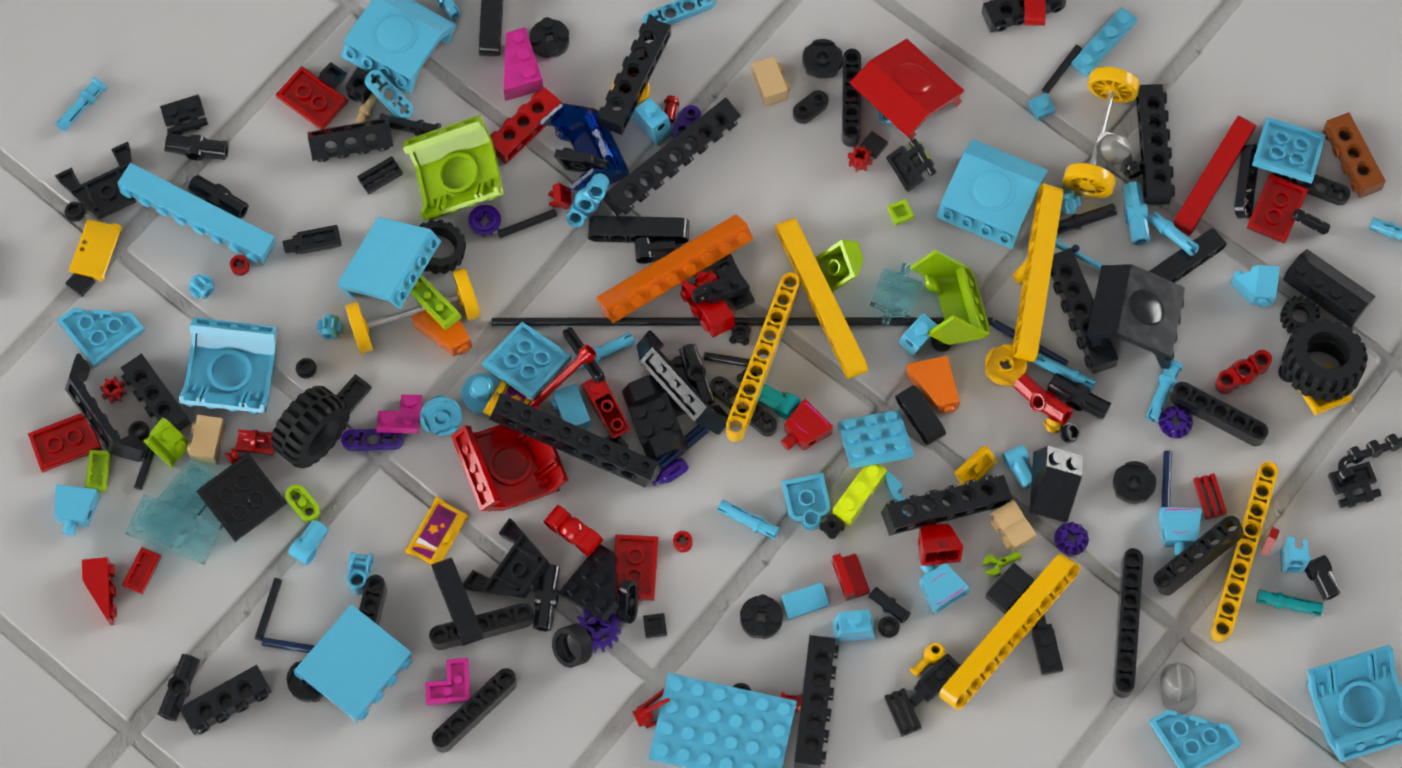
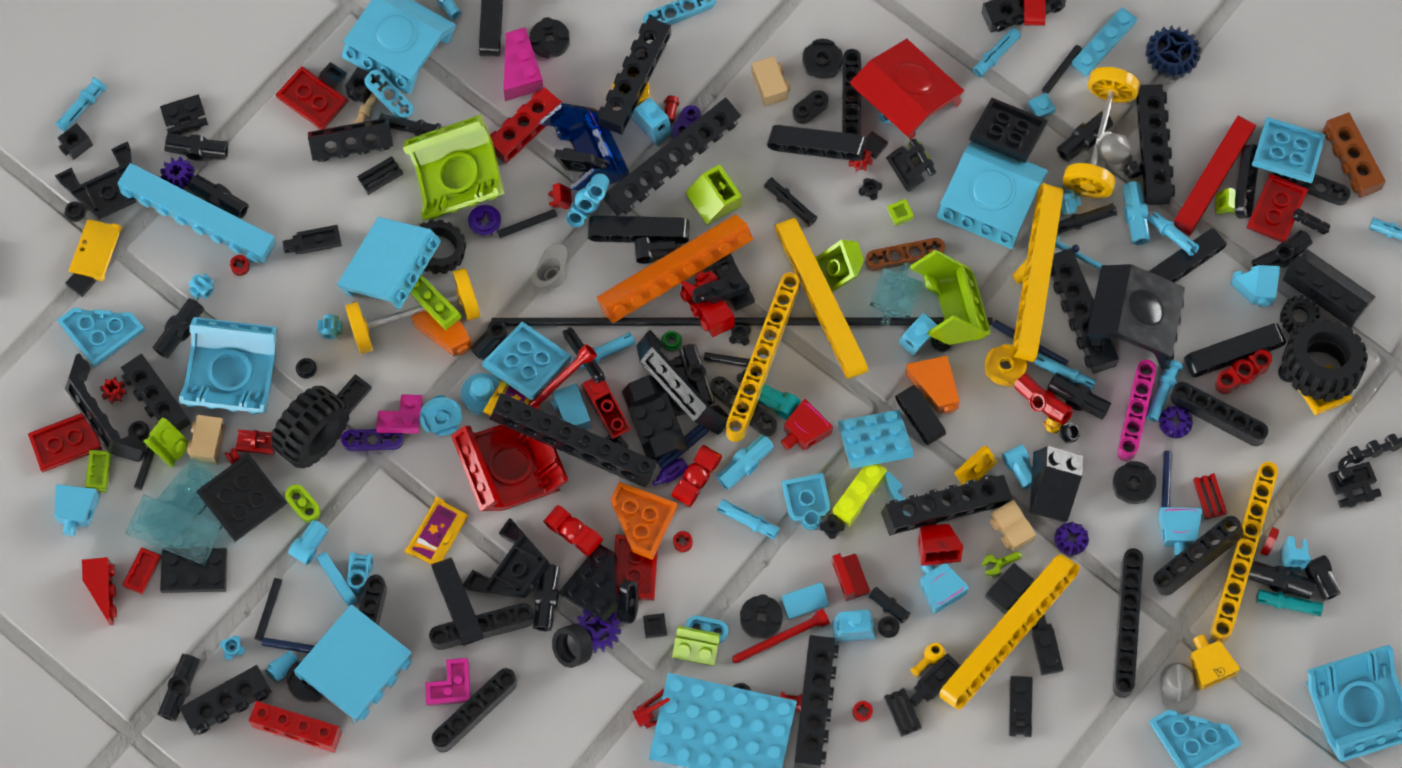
none -> black brick [57,123,93,160]
none -> black piece [152,298,205,359]
none -> dark purple gear [160,157,195,190]
none -> black plate [160,548,228,593]
none -> medium azure plate [220,635,245,660]
none -> red brick [249,701,342,753]
none -> medium azure cone [265,651,298,682]
none -> medium azure beam [316,552,358,607]
none -> black piece [470,320,508,361]
none -> light grey piece [532,244,568,291]
none -> orange plate [611,482,678,560]
none -> green plate [661,331,682,351]
none -> red piece [671,445,722,508]
none -> lime plate [672,625,721,666]
none -> lime slope [685,164,742,226]
none -> medium azure plate [686,615,728,643]
none -> medium azure piece [716,434,774,490]
none -> red piece [732,608,830,663]
none -> black pin [764,177,818,227]
none -> black beam [767,125,867,161]
none -> red bush [853,701,873,722]
none -> black plate [859,178,882,200]
none -> dark orange beam [866,238,945,271]
none -> black plate [969,98,1048,163]
none -> medium azure pin [972,28,1021,77]
none -> black plate [1009,676,1033,737]
none -> black piece [1056,111,1113,162]
none -> dark pink beam [1117,359,1156,461]
none -> dark blue gear [1145,25,1201,79]
none -> black beam [1184,323,1287,378]
none -> yellow torso [1189,634,1240,691]
none -> lime tile [1215,188,1236,215]
none -> black piece [1248,560,1315,599]
none -> black piece [1251,230,1313,268]

